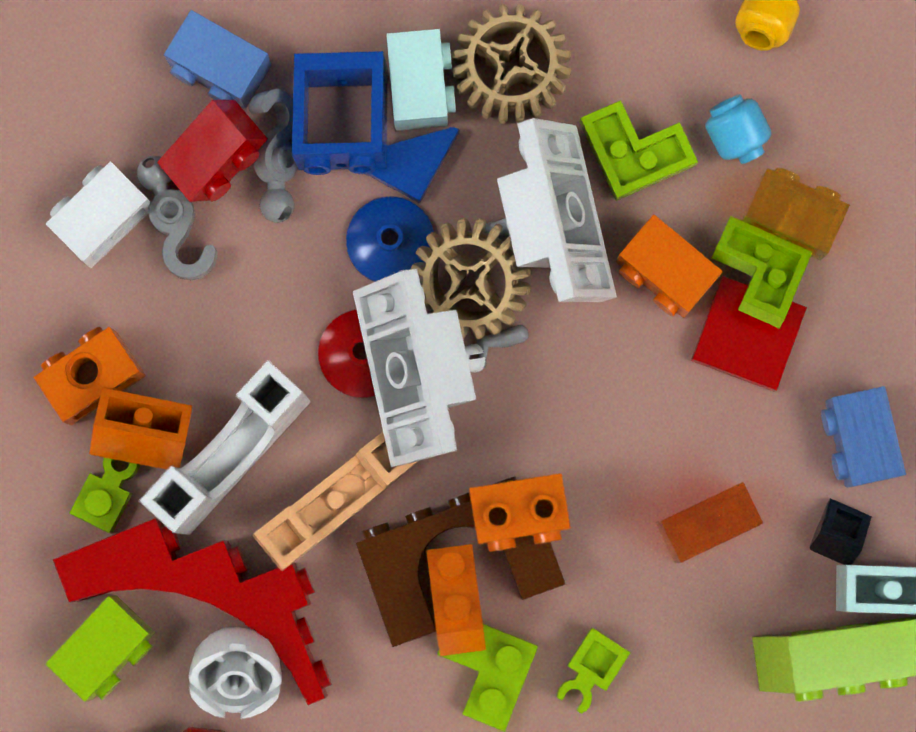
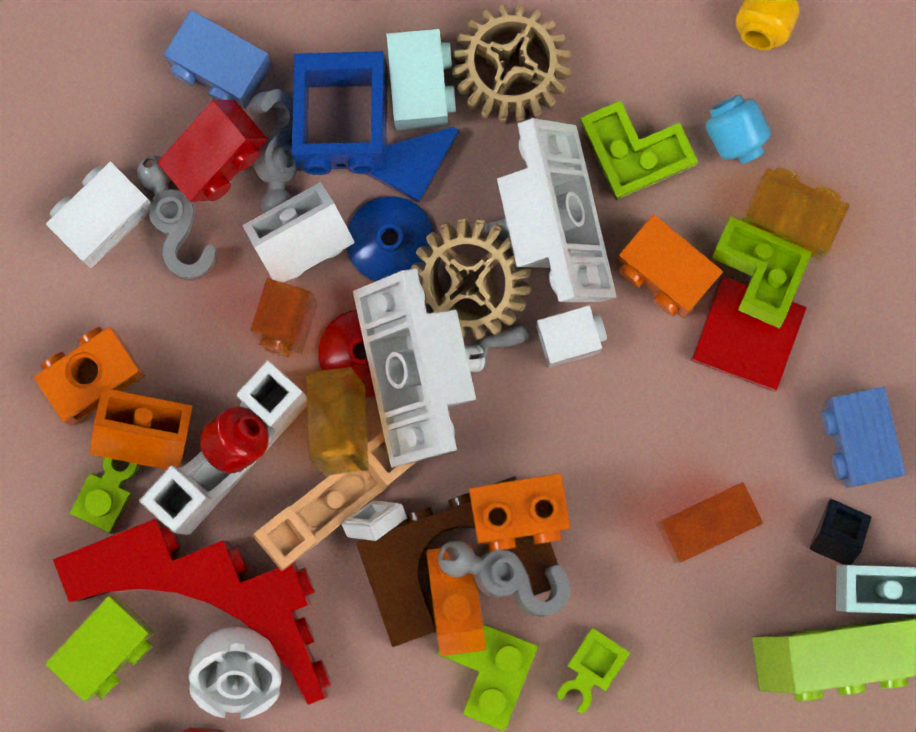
none -> red head [200,406,269,474]
none -> white brick [242,182,355,286]
none -> clear orange brick [250,278,318,358]
none -> clear yellow brick [306,367,369,476]
none -> white tile [341,500,407,541]
none -> light grey piece [438,540,570,617]
none -> white brick [536,305,607,368]

